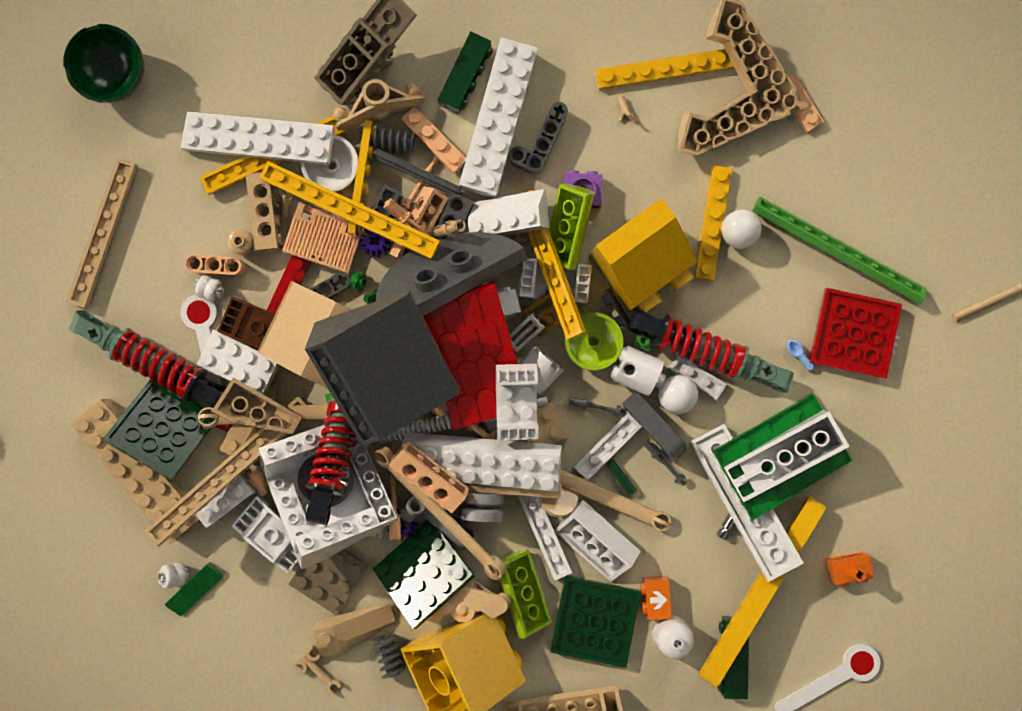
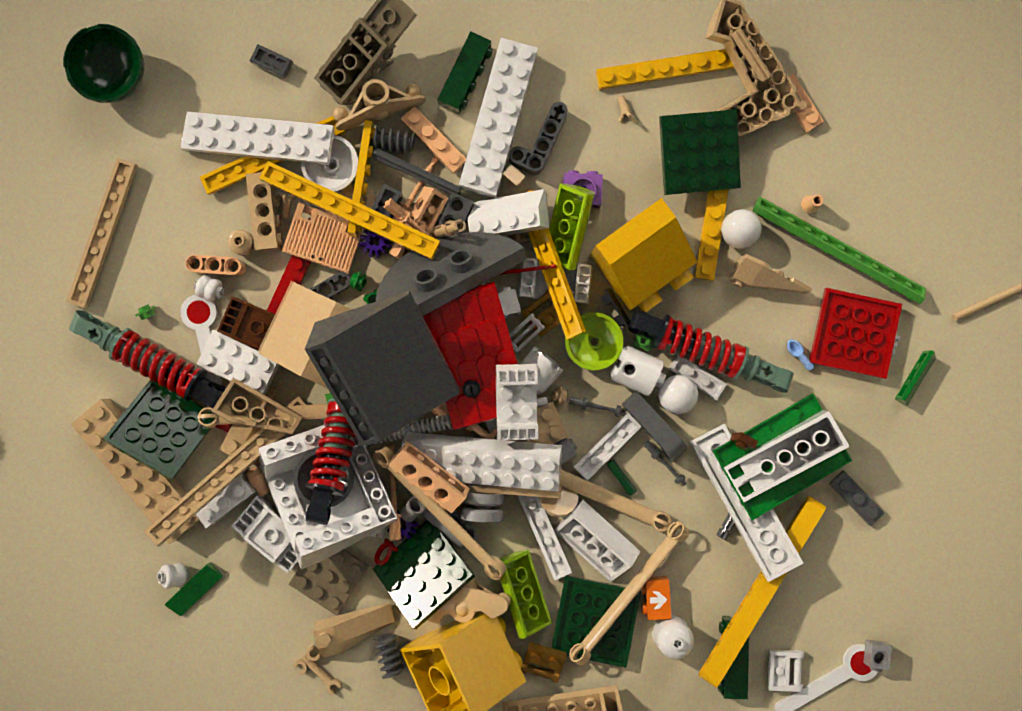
orange brick [826,552,874,587] -> none
none -> bright green plate [135,304,156,320]
none -> dark grey plate [249,44,293,79]
none -> red piece [374,538,398,566]
none -> black piece [463,380,481,398]
none -> red piece [497,264,556,276]
none -> tan slope [503,165,525,187]
none -> pearl gold plate [521,642,567,683]
none -> tan plate [551,387,567,406]
none -> light grey brick [554,438,577,465]
none -> tan piece [569,522,689,666]
none -> dark green plate [659,109,741,195]
none -> tan wedge [729,254,812,294]
none -> reddish brown plate [730,432,758,450]
none -> tan axle [731,28,771,82]
none -> white plate [768,650,804,692]
none -> light nougat cone [801,194,823,214]
none -> dark grey plate [829,471,884,526]
none -> light grey brick [863,640,892,672]
none -> green slope [895,350,936,406]

